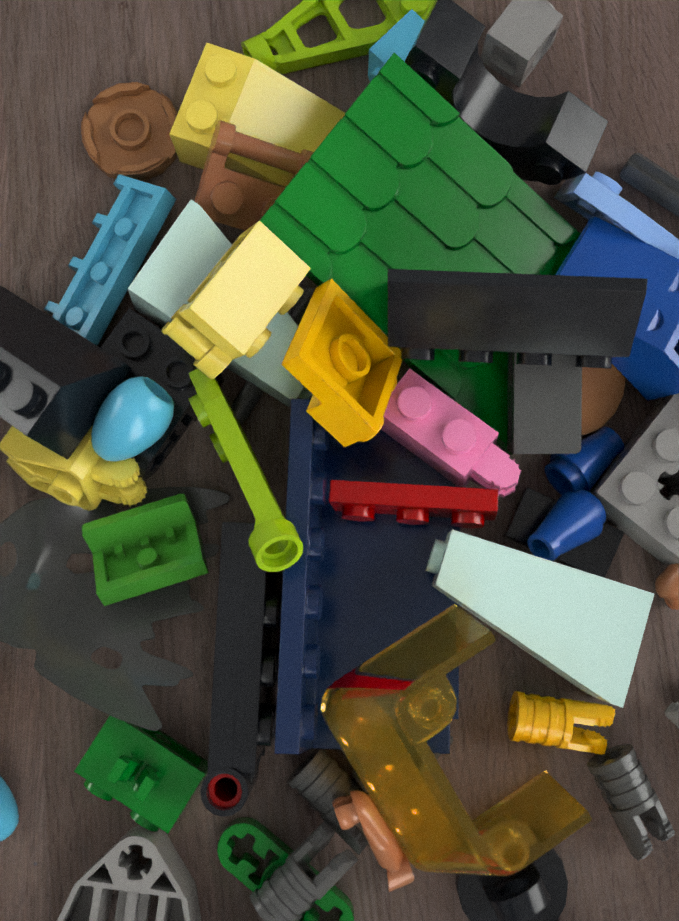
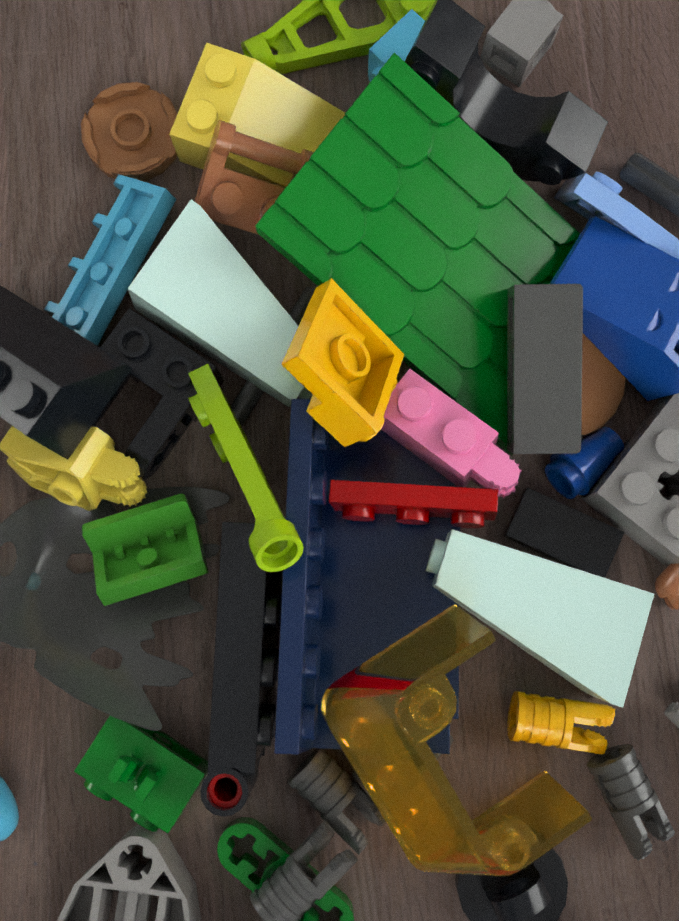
medium azure animal [91,376,174,462] -> none
light yellow hinge [161,220,311,380] -> none
nougat arm [332,790,414,892] -> none
black slope [388,269,647,369] -> none
blue cone [527,490,606,561] -> none

